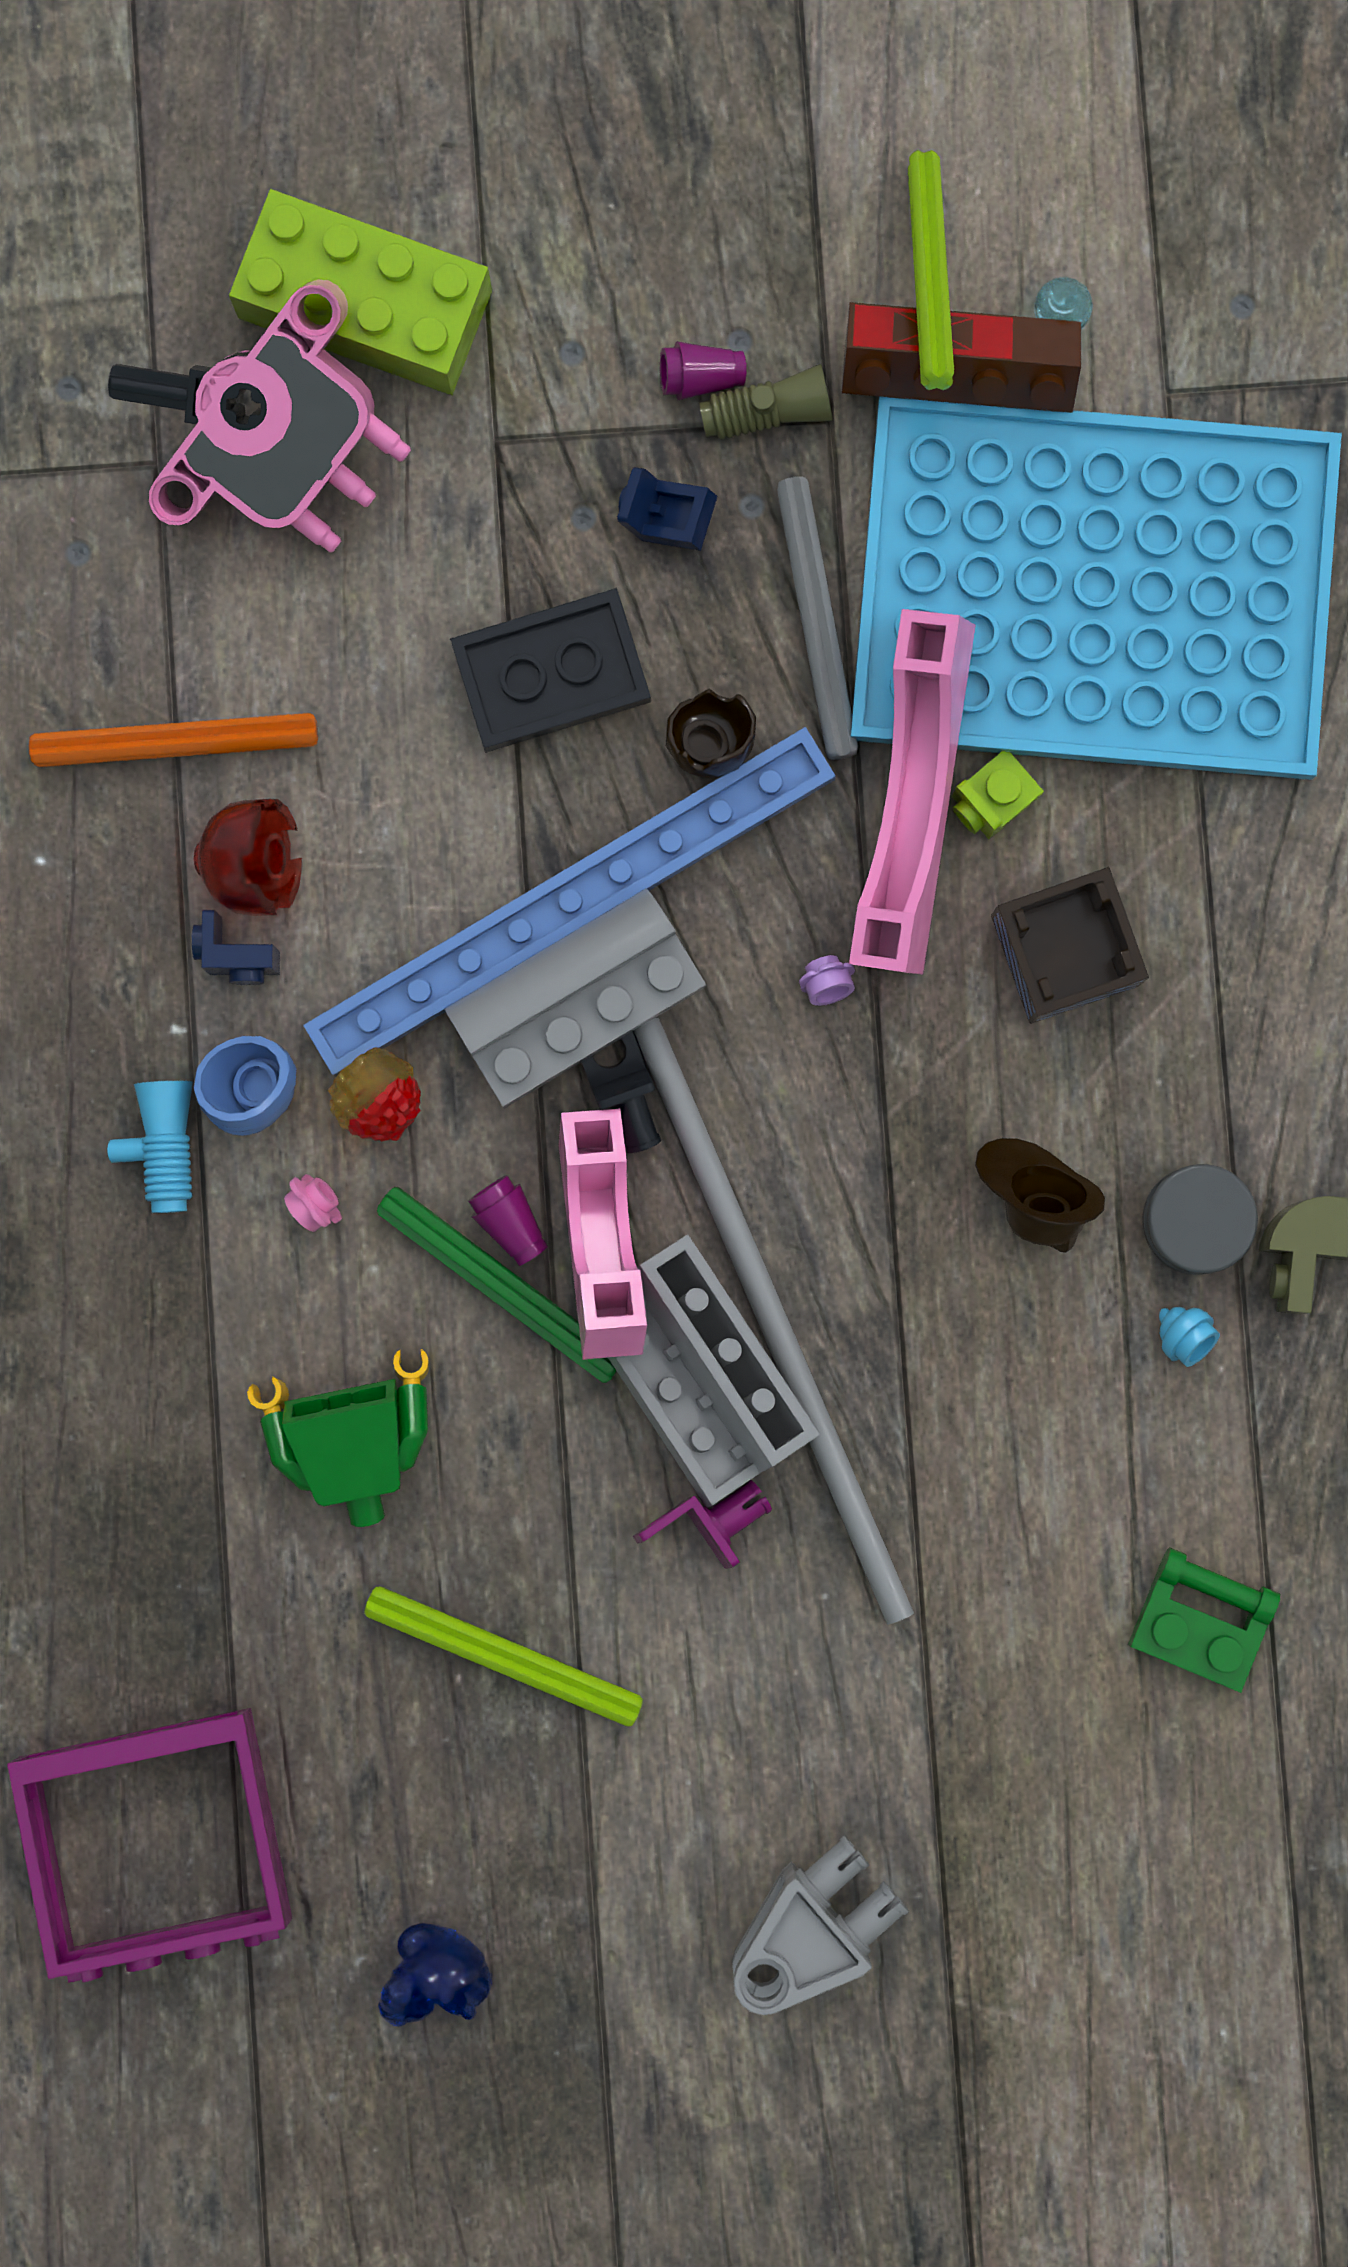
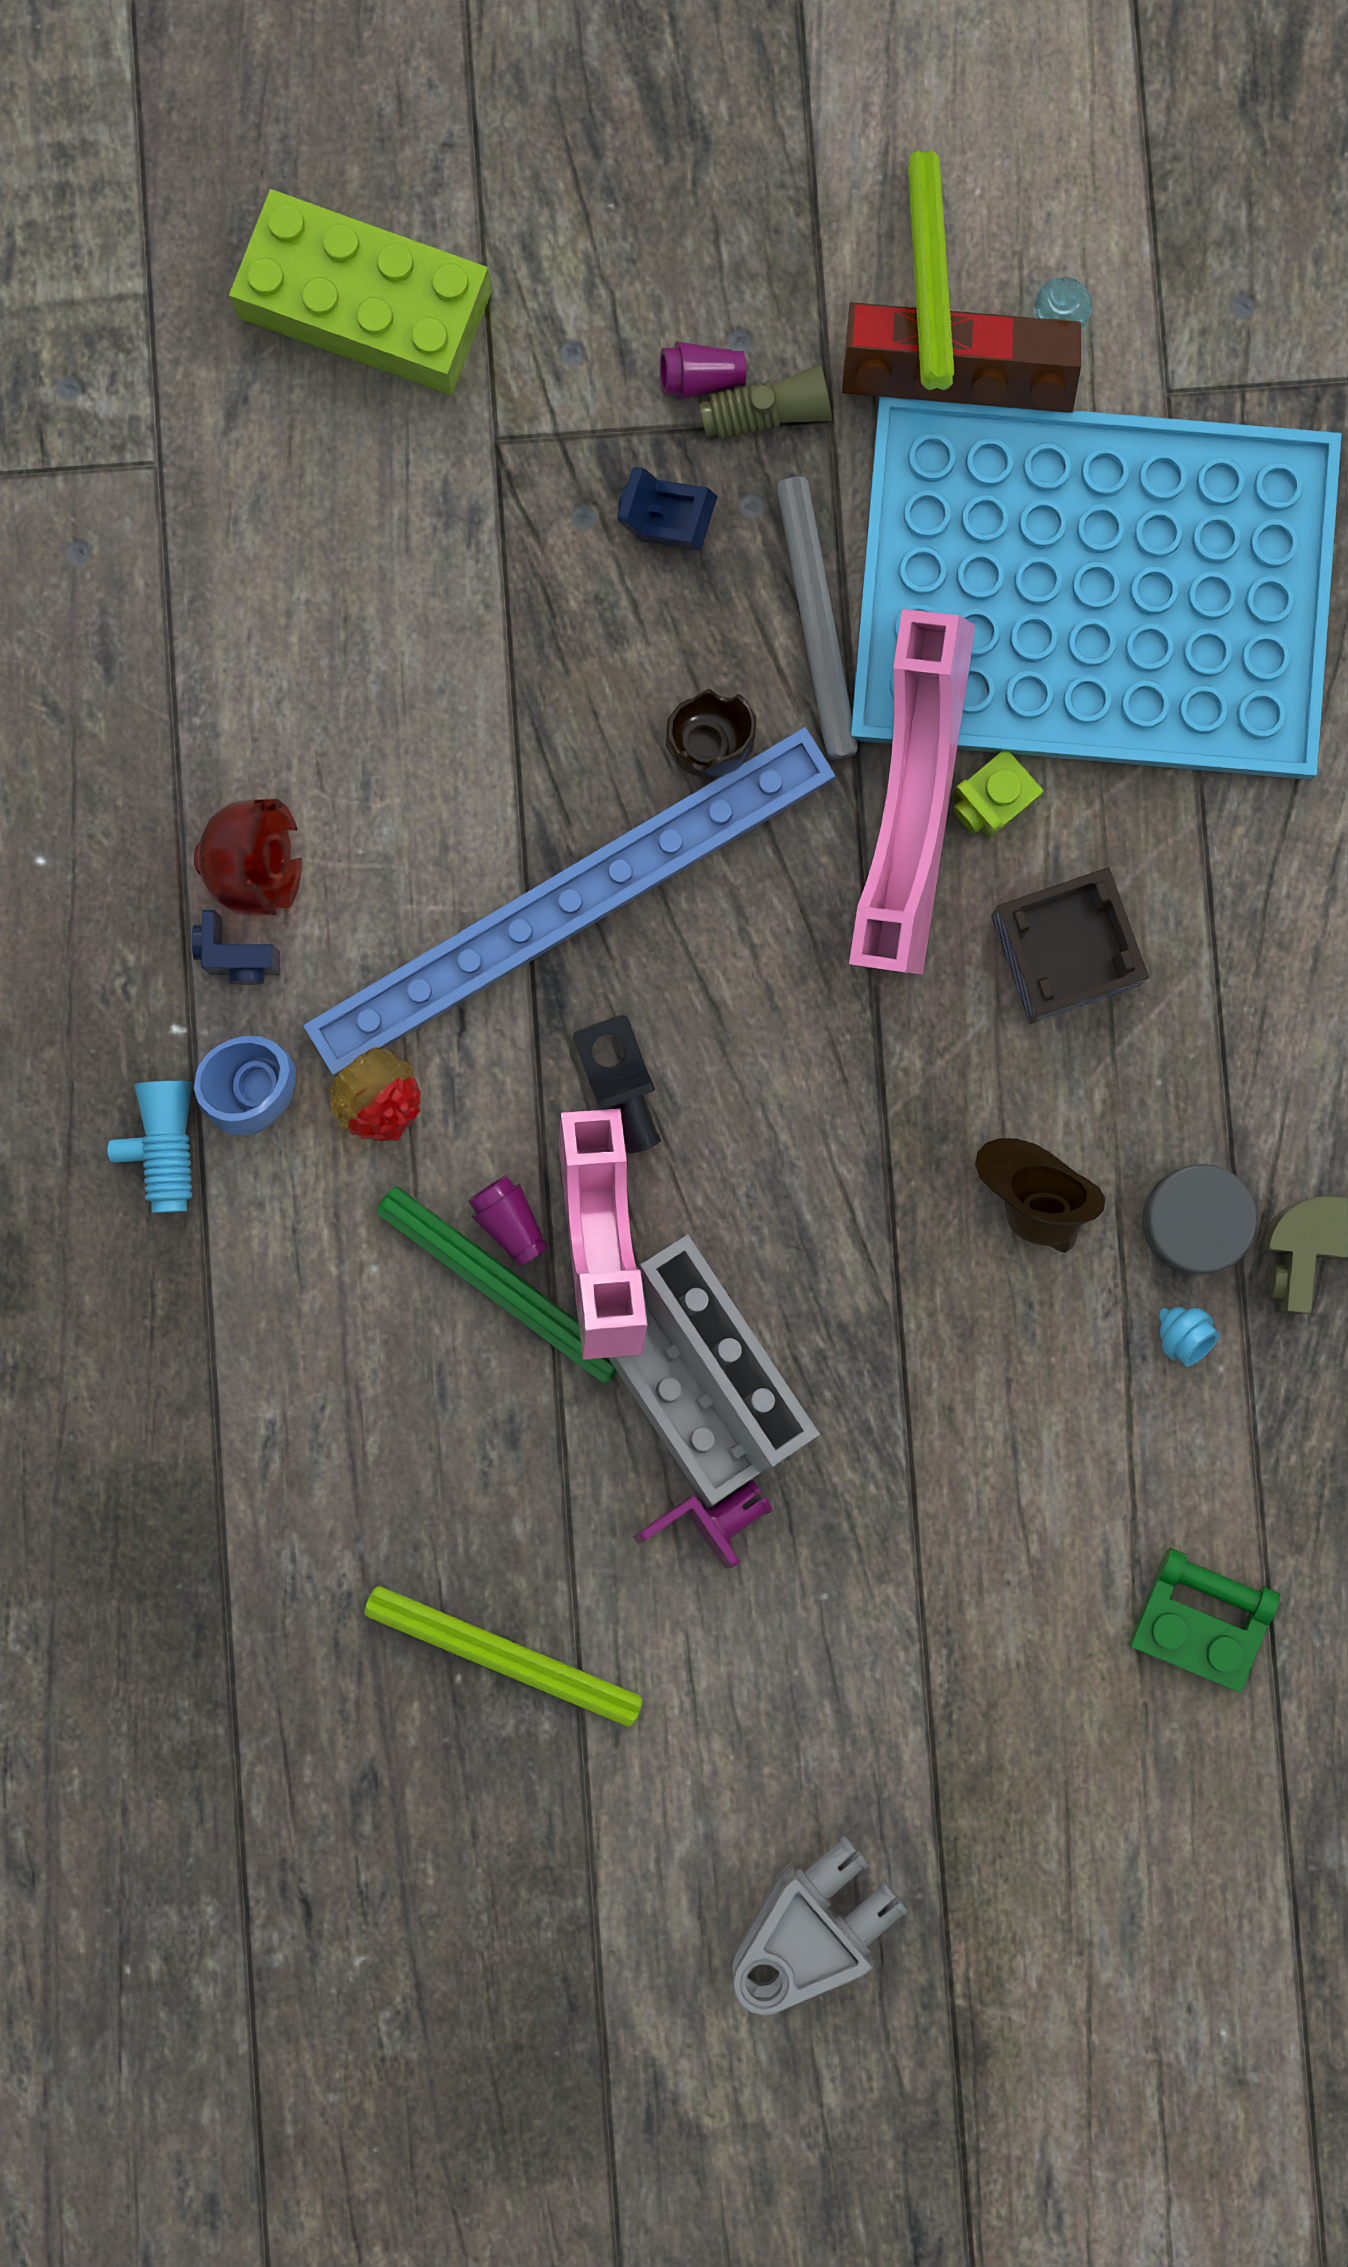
magenta window [7,1708,293,1983] -> none
orange axle [29,713,318,767] -> none
piece [108,279,411,552] -> none
green torso [247,1349,429,1527] -> none
bright pink plate [284,1174,342,1232] -> none
clear blue hair [378,1923,492,2027] -> none
light grey brick [444,888,706,1108] -> none
black plate [450,588,651,753] -> none
light grey piece [633,1018,914,1625] -> none
lavender plate [799,955,855,1006] -> none

